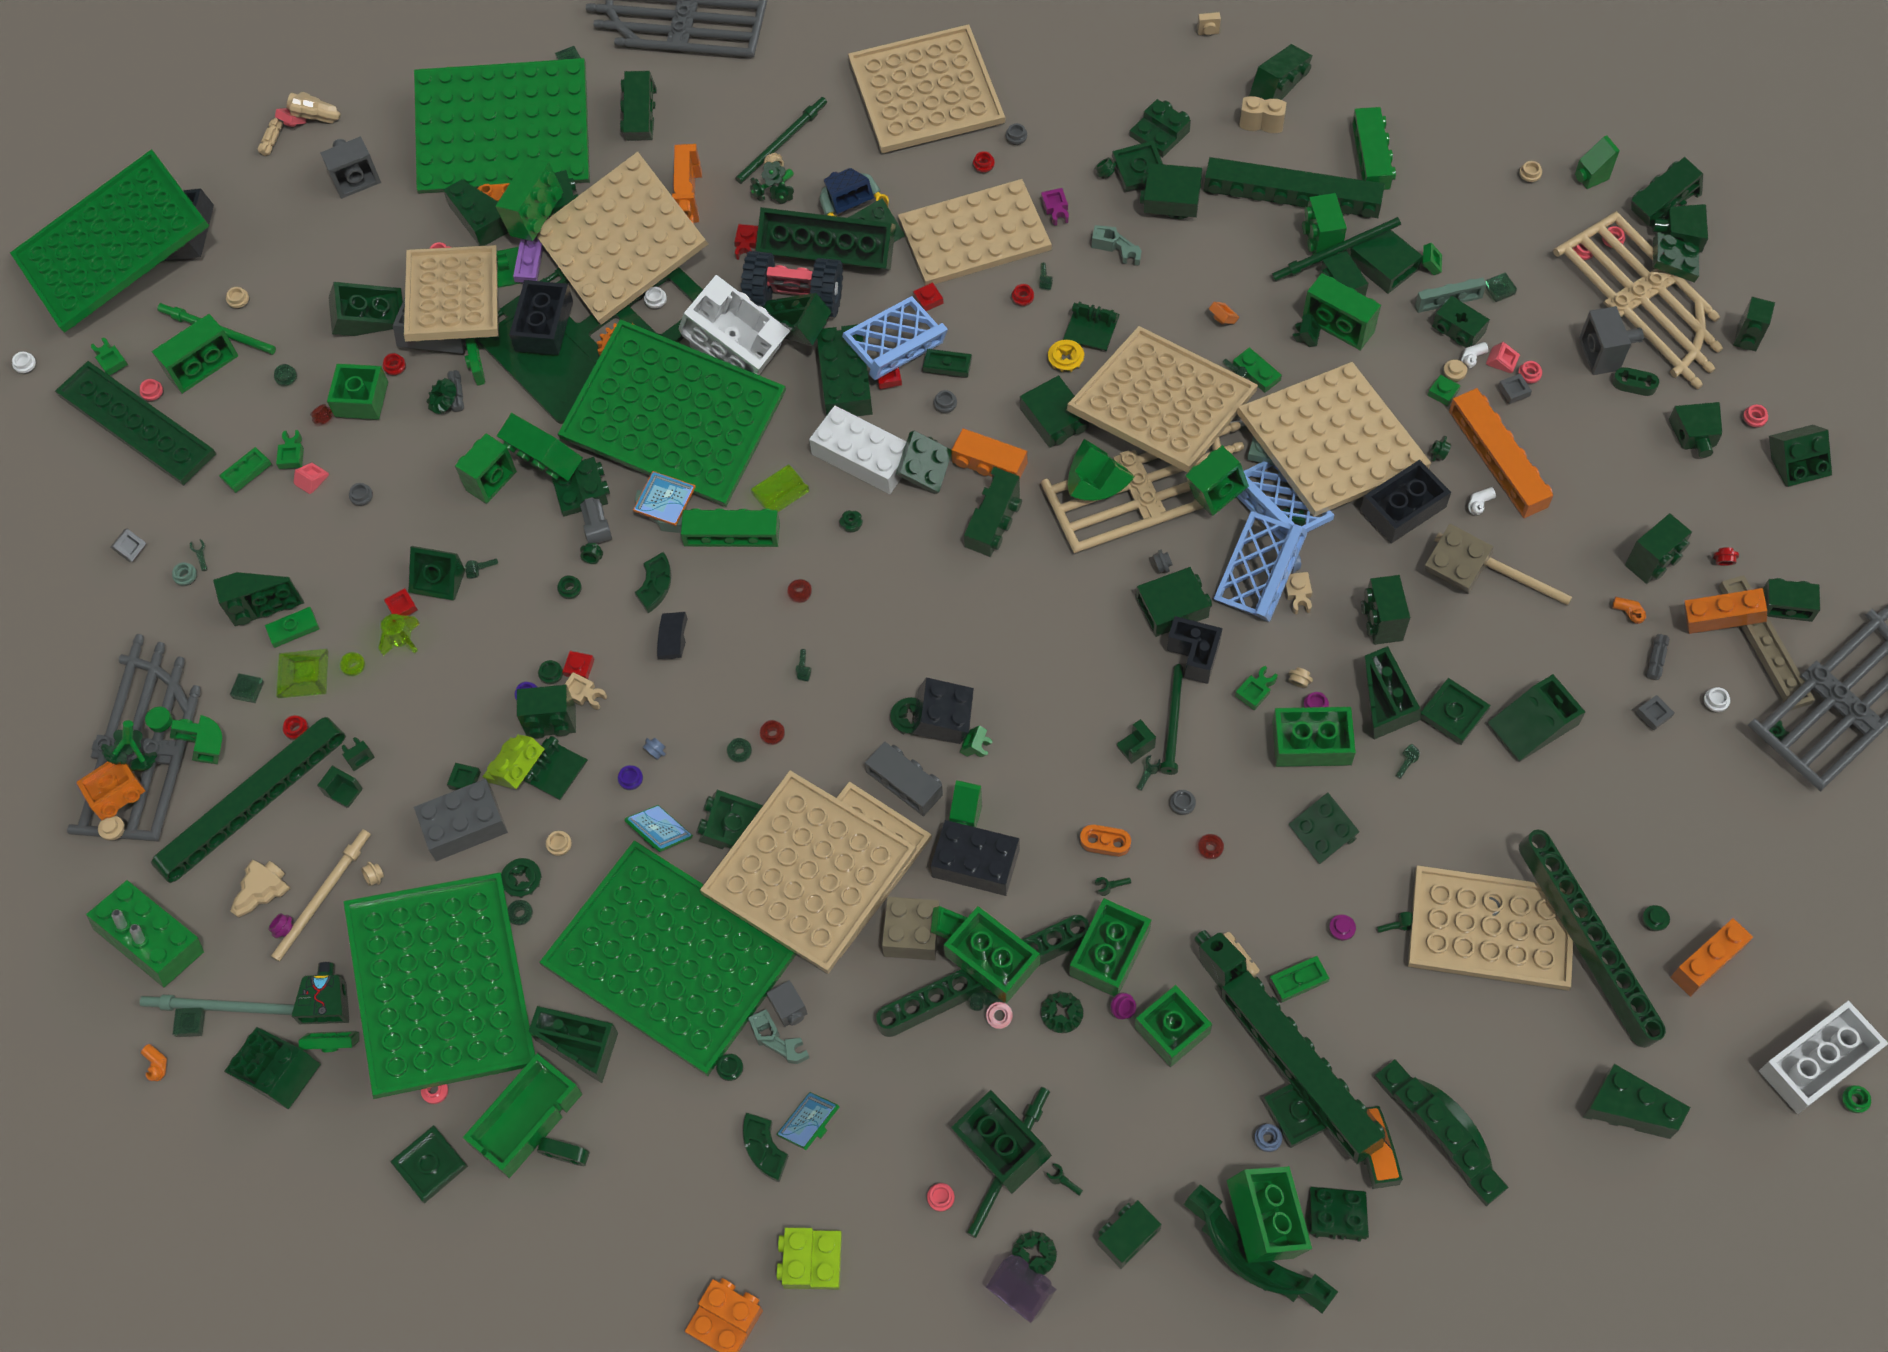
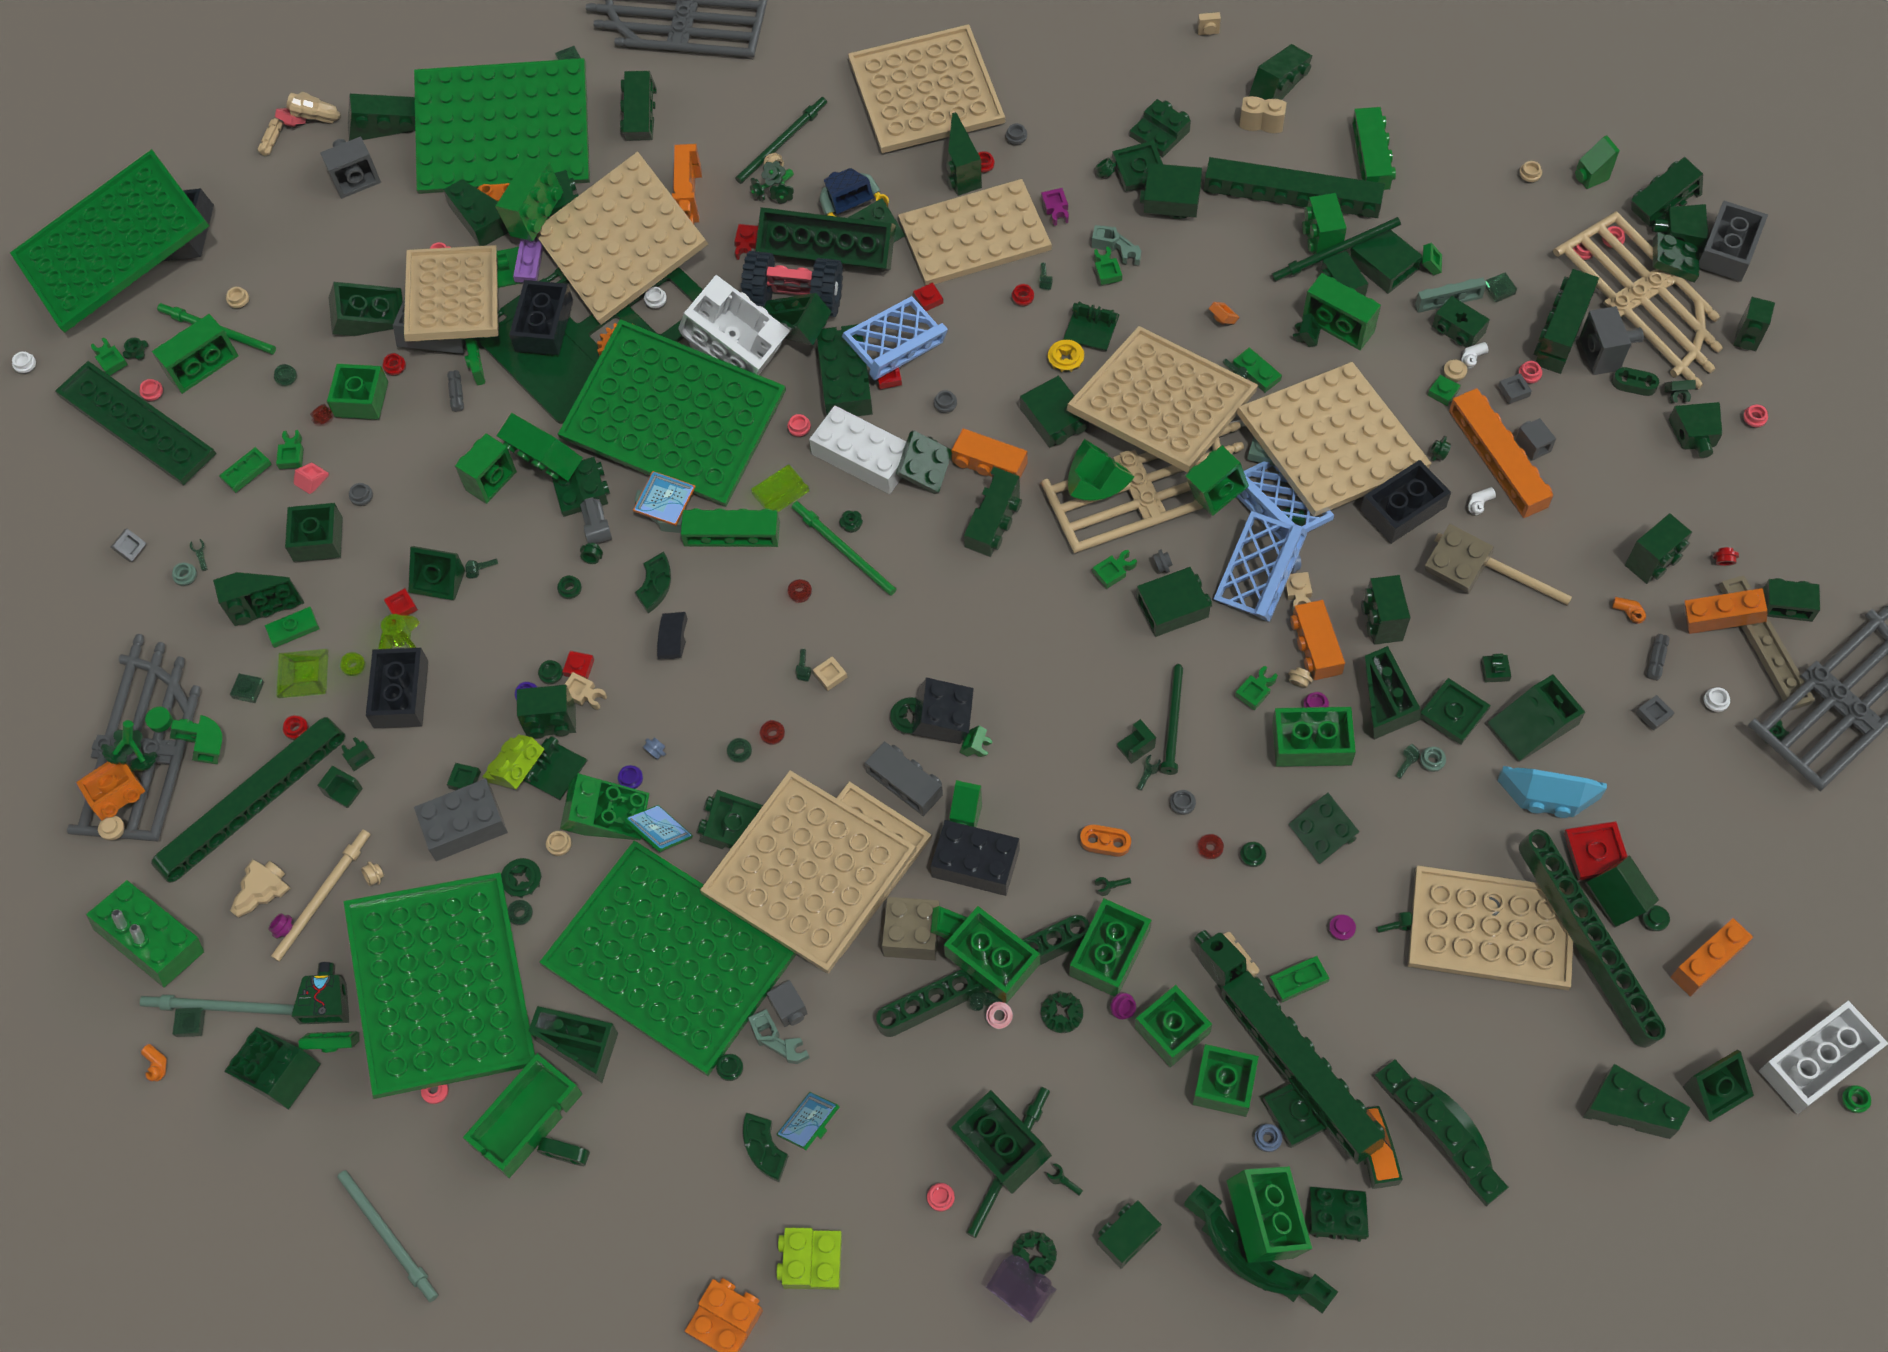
dark green tile [390,1125,468,1204] -> none
dark green gear [426,378,456,414] -> none
dark green plate [923,349,972,377] -> none
black brick [1167,616,1223,684] -> none
coral slope [1486,342,1520,373] -> none
dark green slope [1769,425,1832,487] -> none
none -> dark green plate [123,338,148,360]
none -> dark green brick [285,503,343,562]
none -> sand green bar [337,1170,438,1302]
none -> dark green wedge [348,93,415,141]
none -> black brick [366,647,428,728]
none -> green slope [560,773,650,840]
none -> coral plate [788,414,811,437]
none -> green bar [791,501,897,596]
none -> tan plate [813,656,848,691]
none -> dark green slope [946,112,982,196]
none -> green plate [1092,550,1137,589]
none -> green plate [1094,247,1123,285]
none -> green brick [1193,1044,1259,1117]
none -> dark green plate [1240,842,1266,867]
none -> orange brick [1290,600,1345,680]
none -> sand green plate [1420,747,1446,772]
none -> dark green tile [1481,653,1512,683]
none -> medium azure wedge [1498,766,1607,818]
none -> dark grey brick [1516,418,1556,461]
none -> dark green piece [1533,269,1600,374]
none -> red plate [1564,821,1627,881]
none -> dark green slope [1585,855,1659,928]
none -> dark green tile [1664,380,1696,403]
none -> dark green slope [1683,1049,1754,1122]
none -> dark grey brick [1699,201,1768,281]

